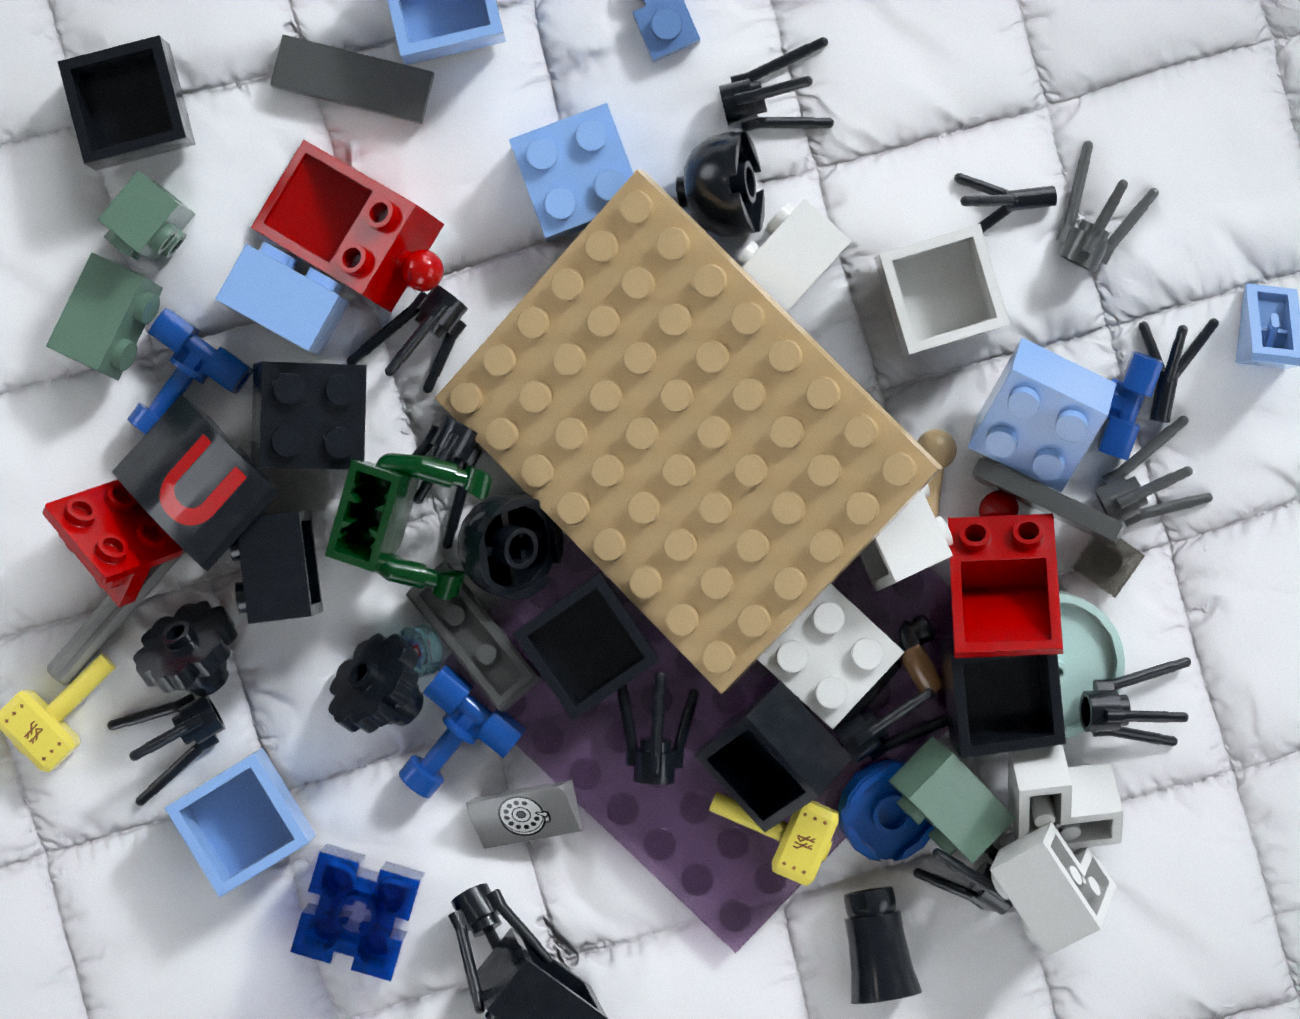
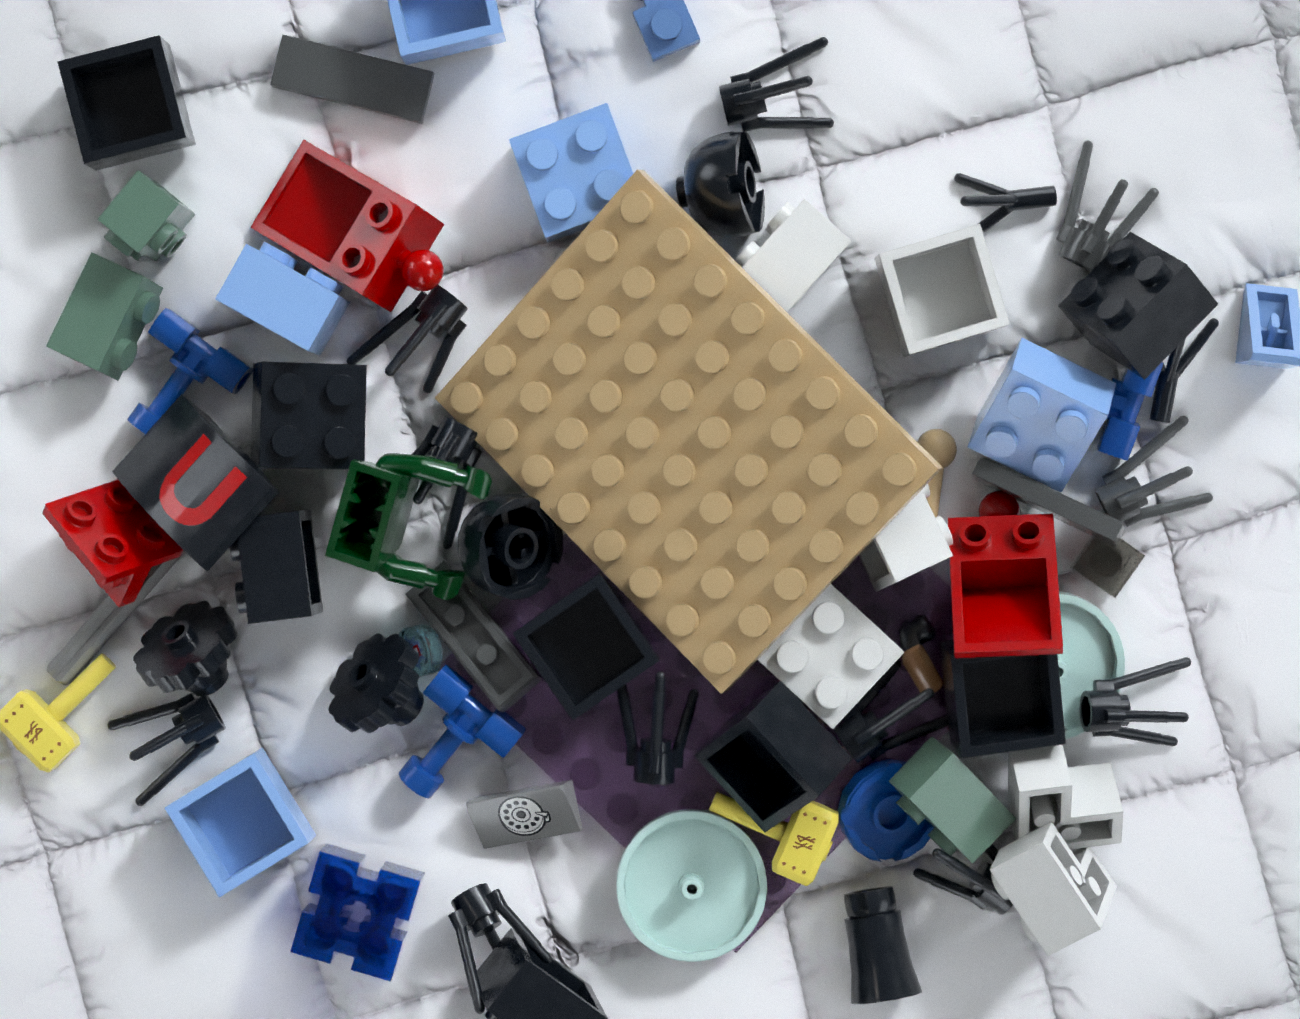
none -> light aqua piece [616,809,767,962]
none -> black piece [1058,231,1218,380]

